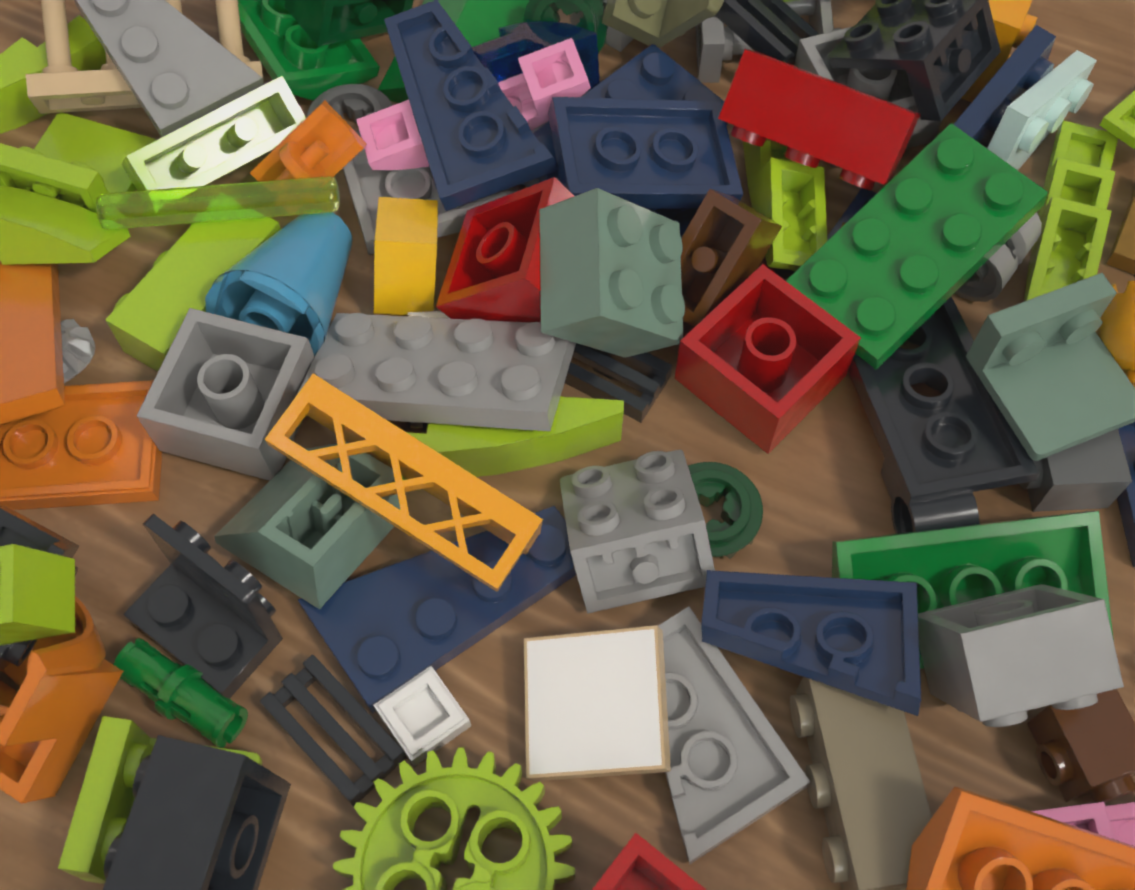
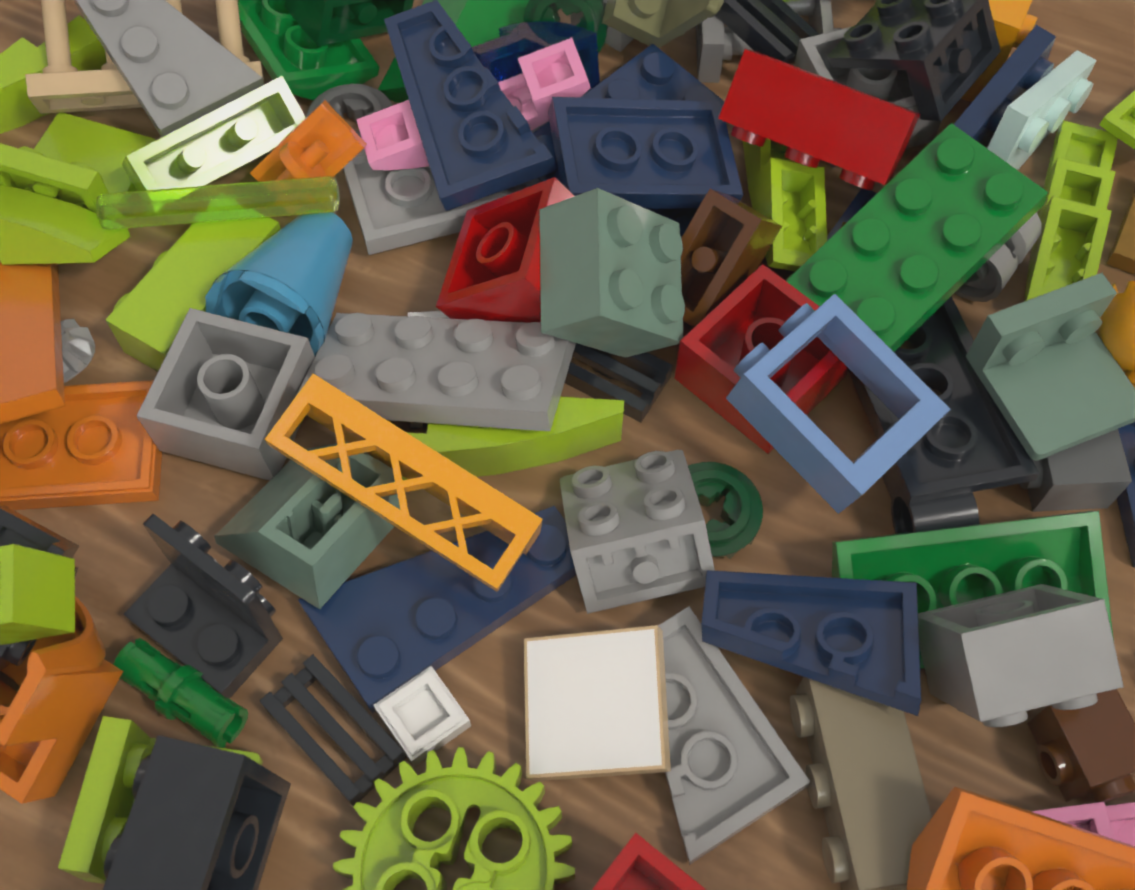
yellow slope [374,197,438,317] -> none
none -> medium blue window [726,294,950,514]

